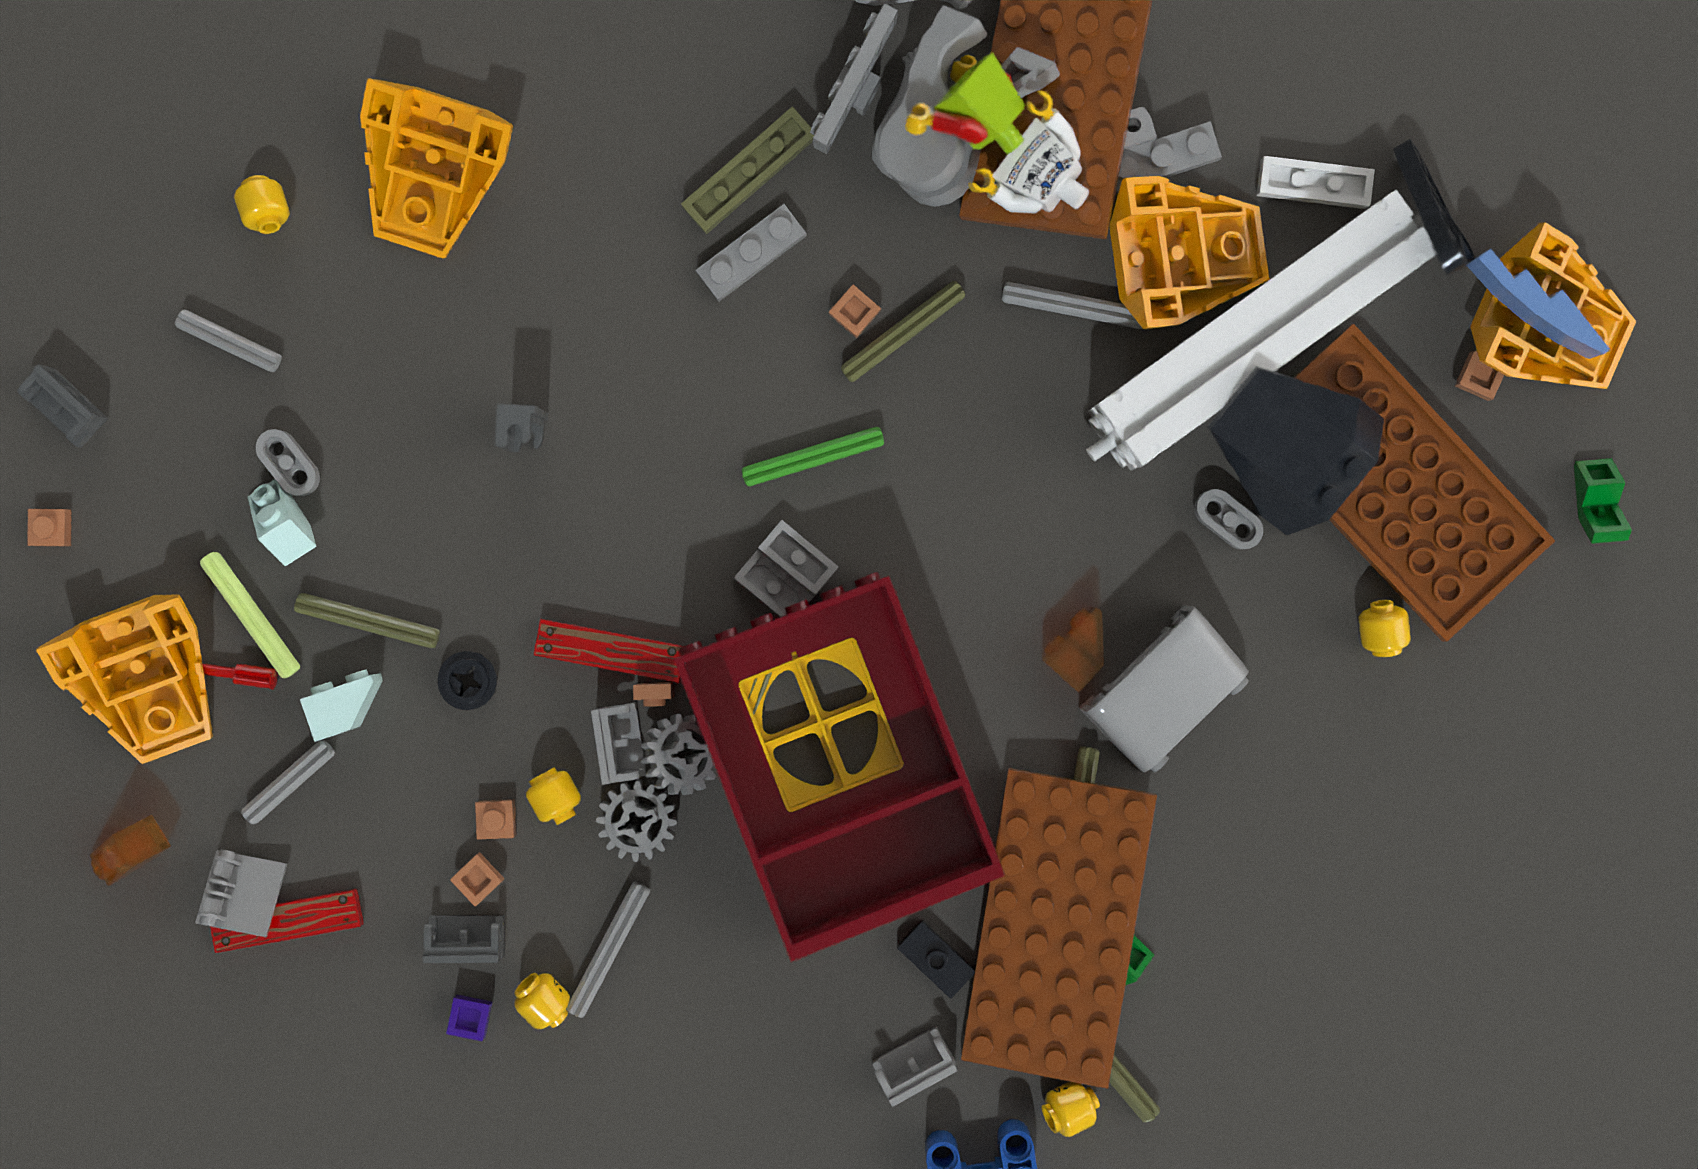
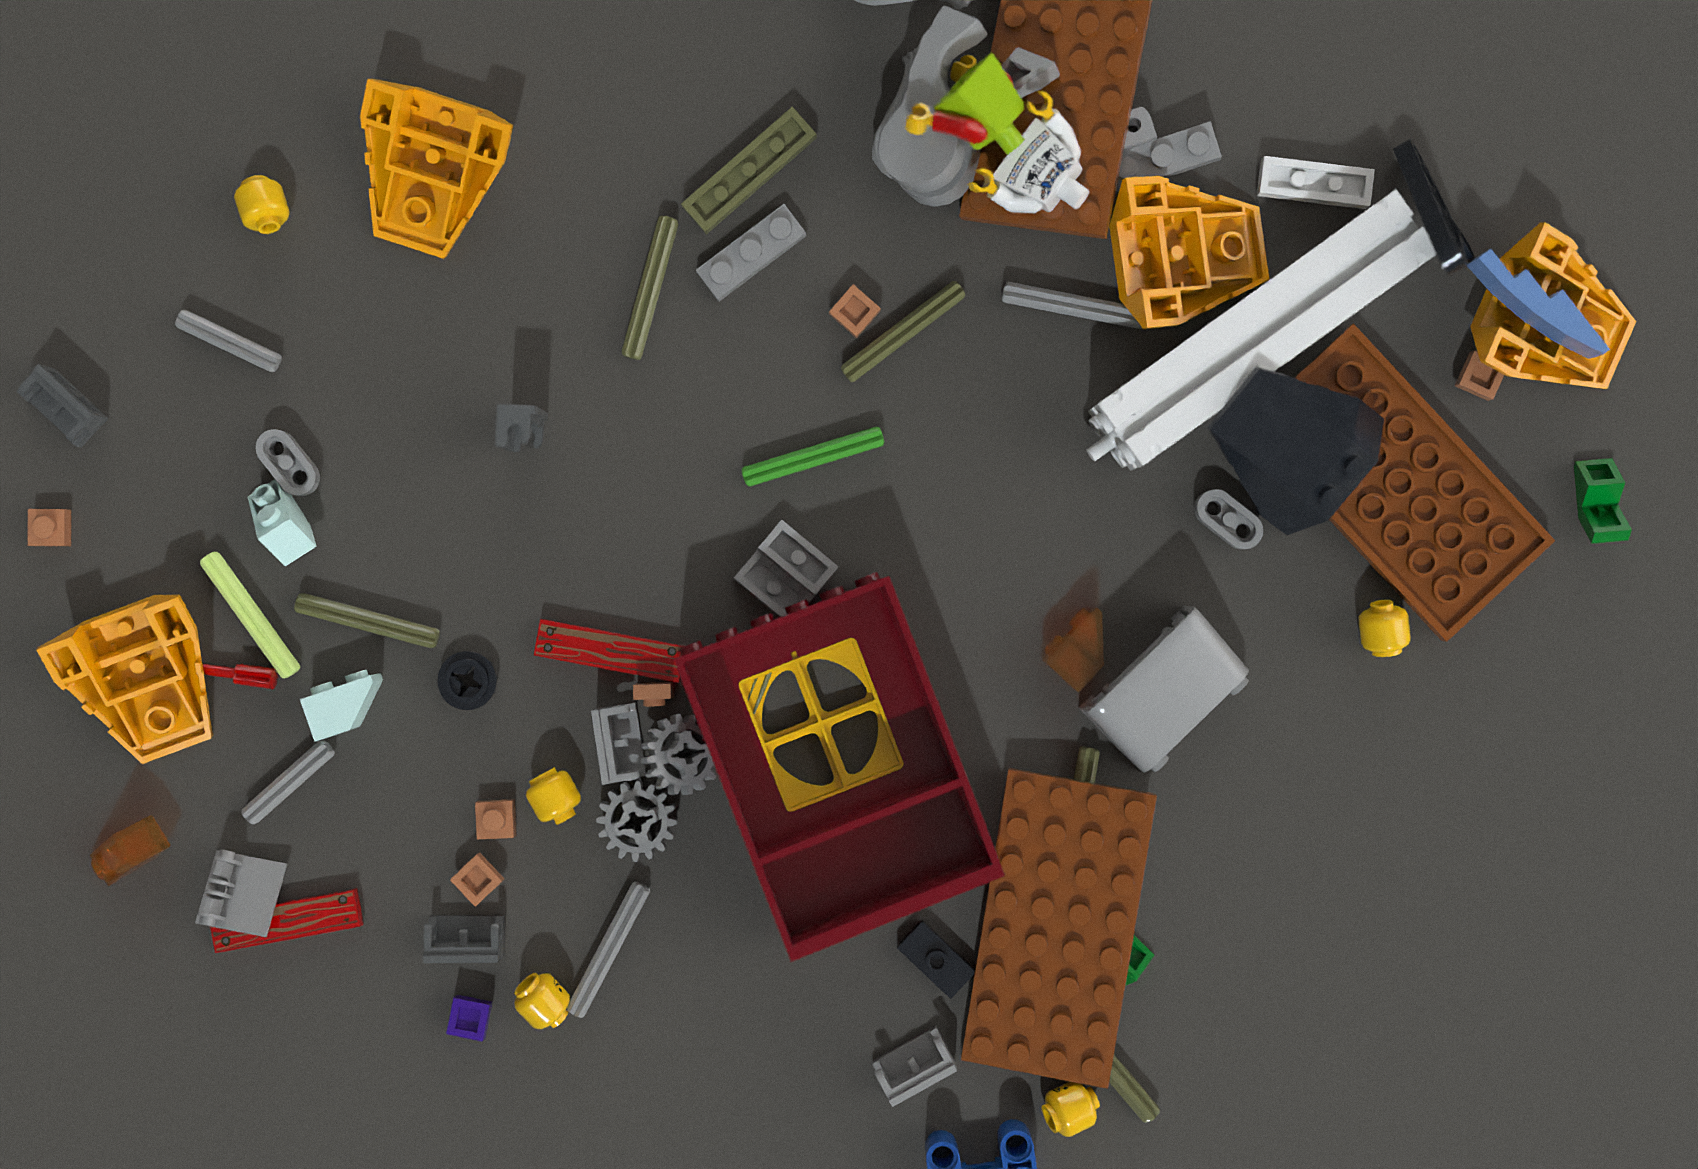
light grey plate [810,3,898,154] -> none
none -> olive axle [622,216,678,360]

